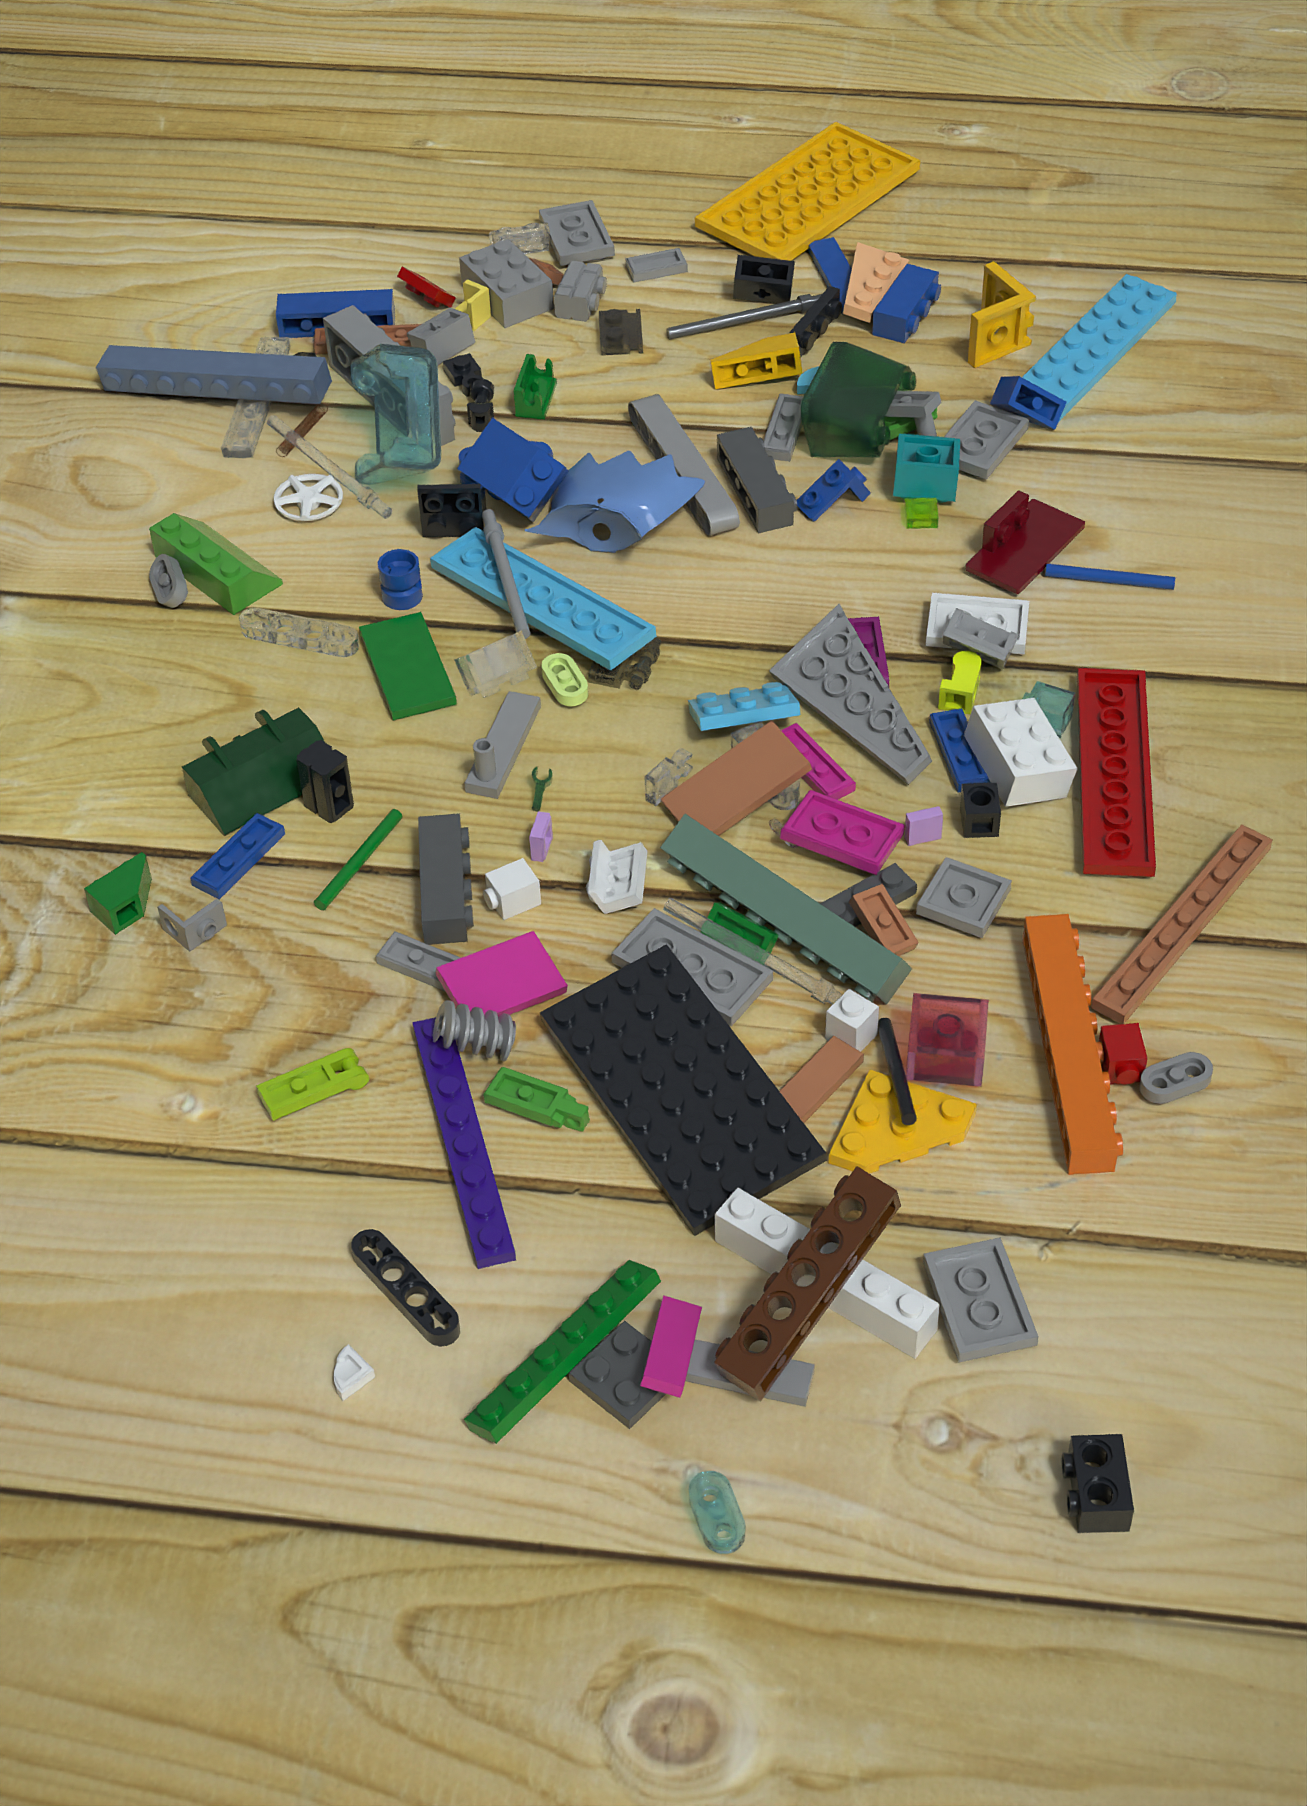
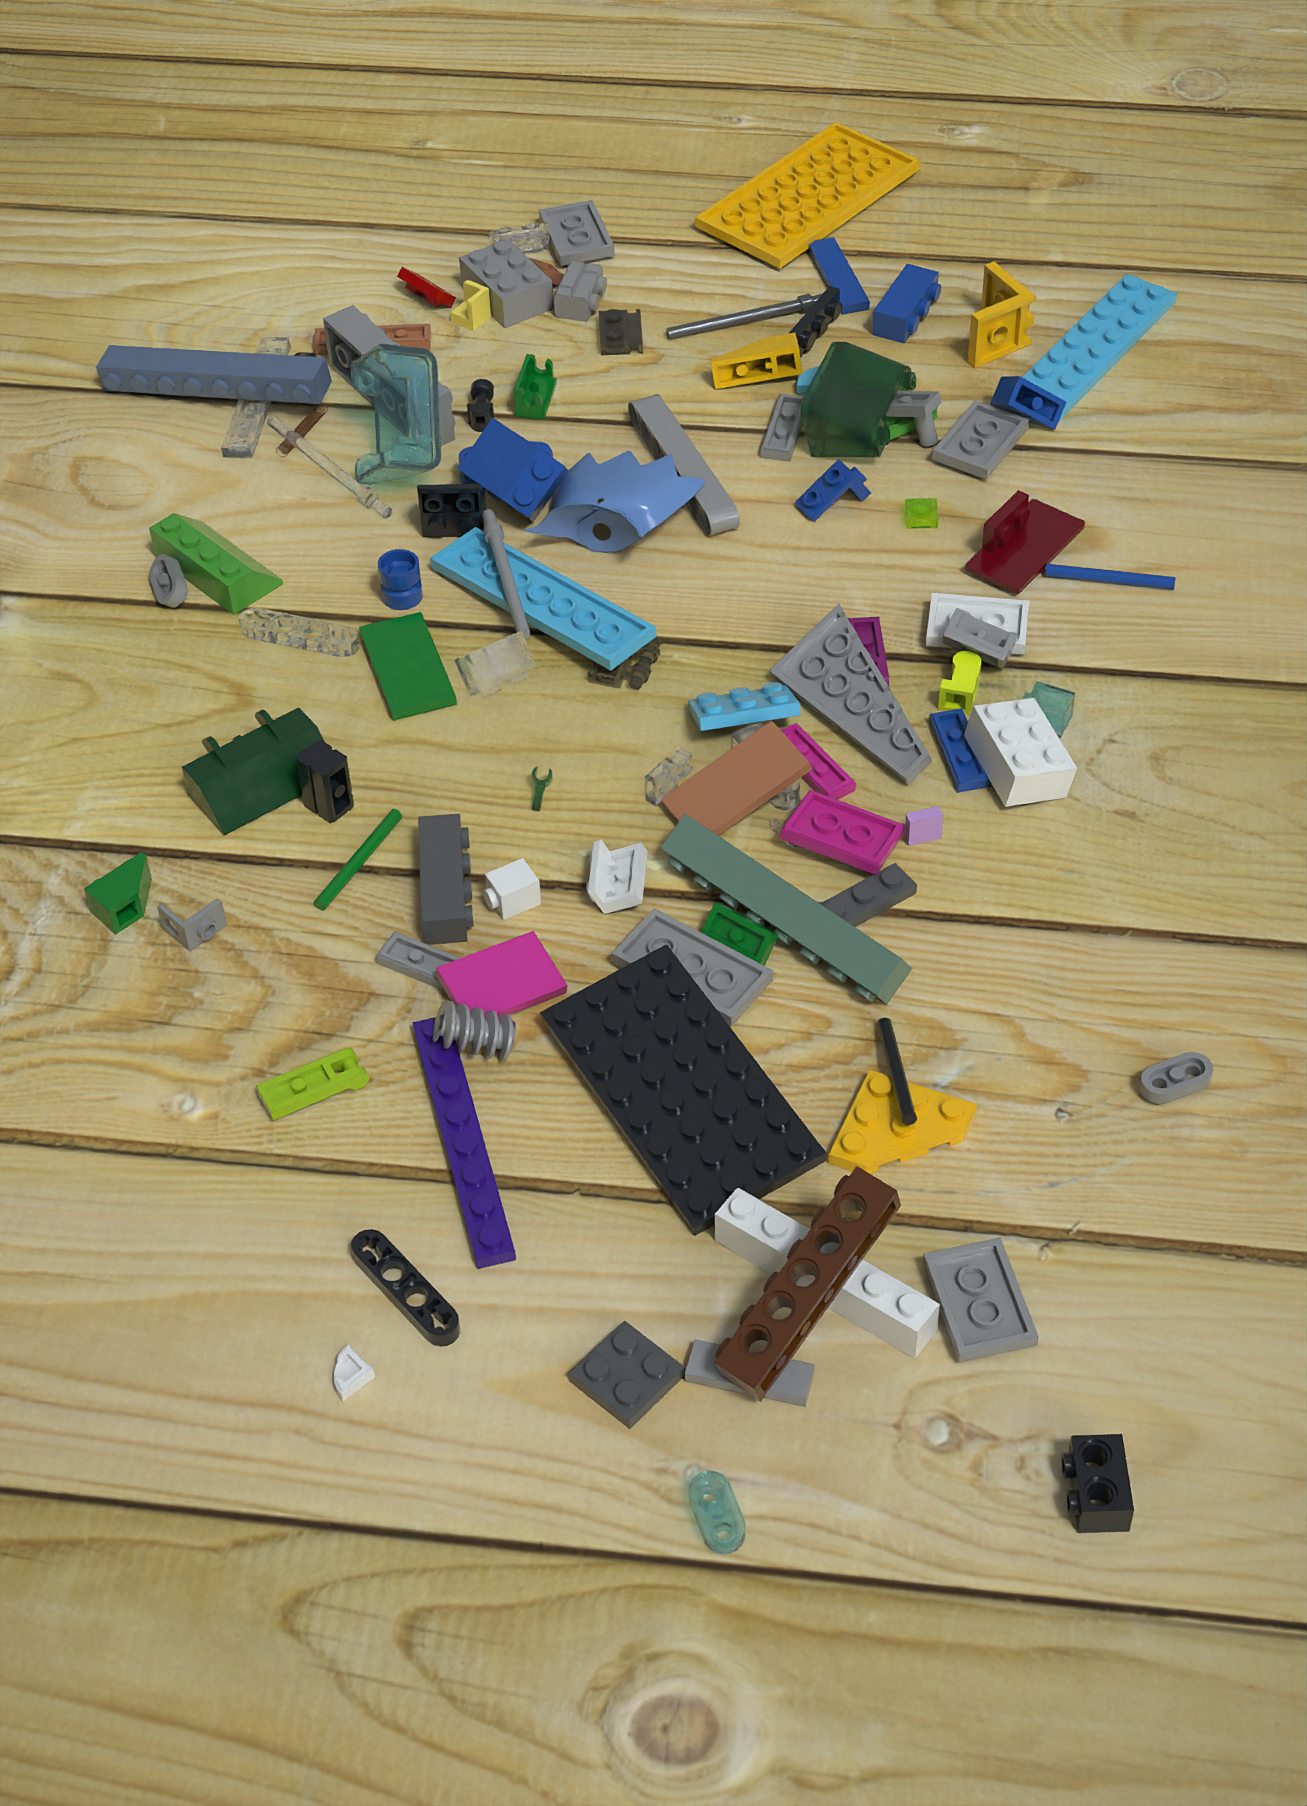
blue tile [190,813,285,900] -> none
white wheel [274,474,343,521] -> none
blue brick [276,289,395,338] -> none
light grey hinge [407,308,475,368] -> none
black plate [443,353,484,397] -> none
green plate [464,1260,661,1444] -> none
light grey piece [465,691,541,799] -> none
bright green hinge [483,1067,590,1132] -> none
lavender tile [529,811,553,862] -> none
yellowish green plate [542,653,588,706] -> none
light grey tile [625,248,688,283] -> none
dark pink tile [640,1295,702,1398] -> none
clear bar [663,897,843,1005] -> none
dark grey brick [717,427,797,534] -> none
black brick [733,255,795,304] -> none
nougat tile [780,1036,864,1123] -> none
white brick [825,989,879,1052] -> none
light nougat wing [843,242,910,323] -> none
nougat plate [849,884,919,956] -> none
teal slope [893,433,960,503] -> none
clear pink brick [906,993,989,1087] -> none
light grey plate [916,857,1012,938] -> none
black brick [960,783,1001,838] -> none
orange brick [1022,914,1123,1175] -> none
red plate [1077,668,1156,877] -> none
nougat plate [1091,824,1273,1024] -> none
red brick [1099,1023,1148,1085] -> none

